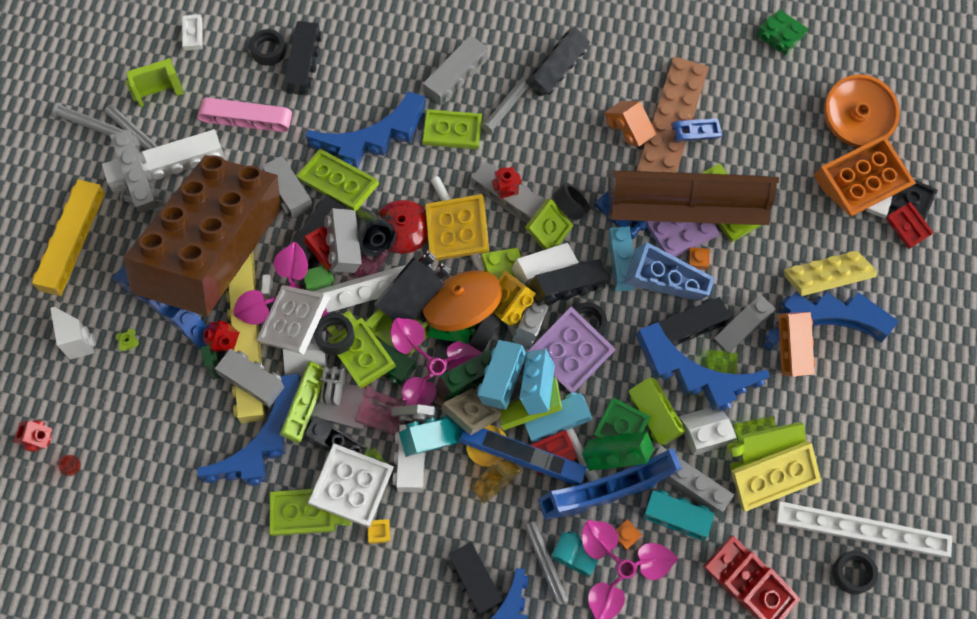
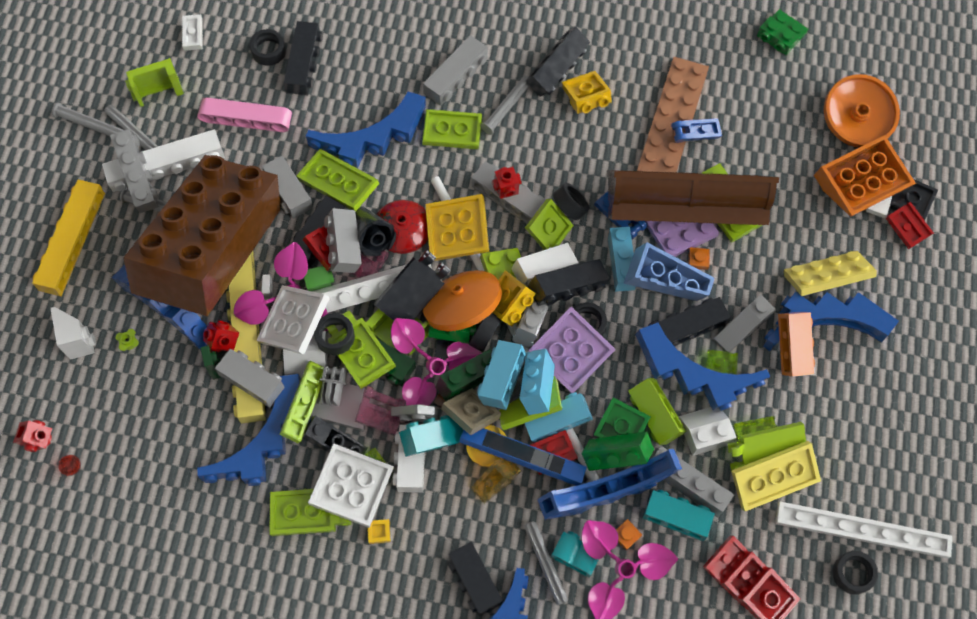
orange brick [604,101,656,146] -> none
none -> yellow plate [562,71,612,114]

